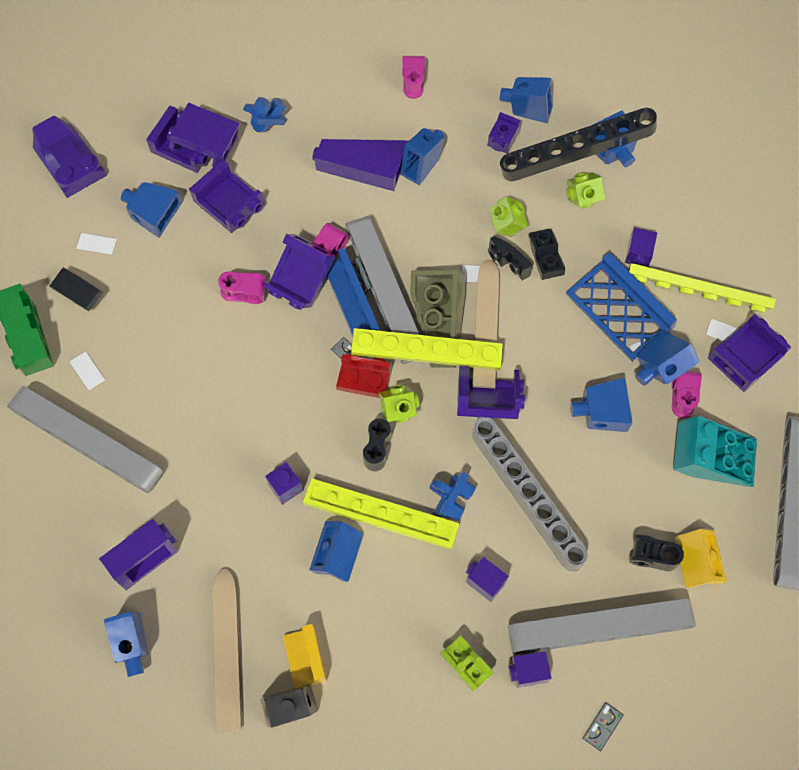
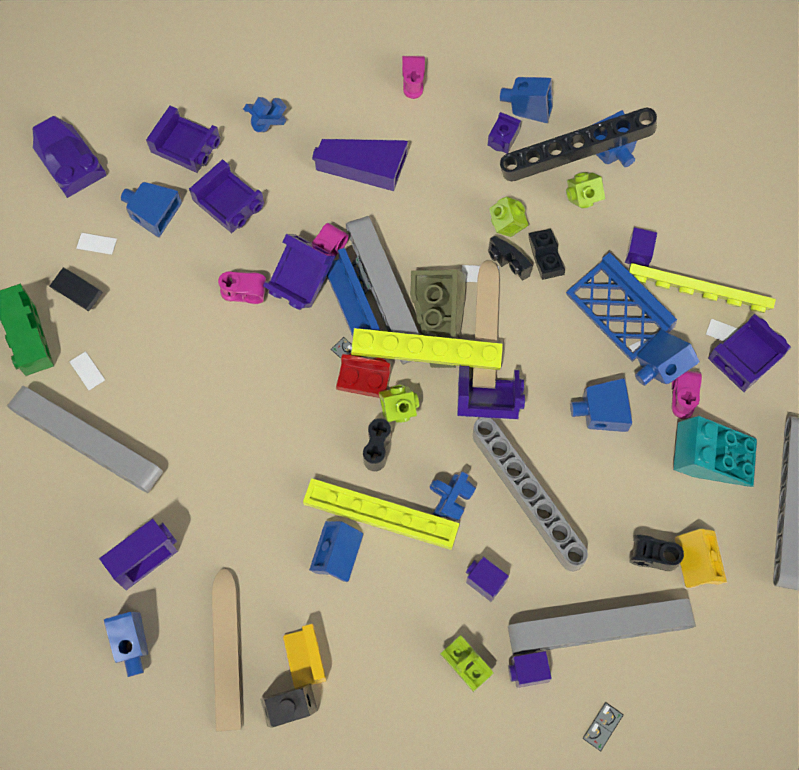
dark purple panel [167,102,240,167] -> none
dark purple brick [265,462,304,505] -> none
blue torso [400,128,445,186] -> none

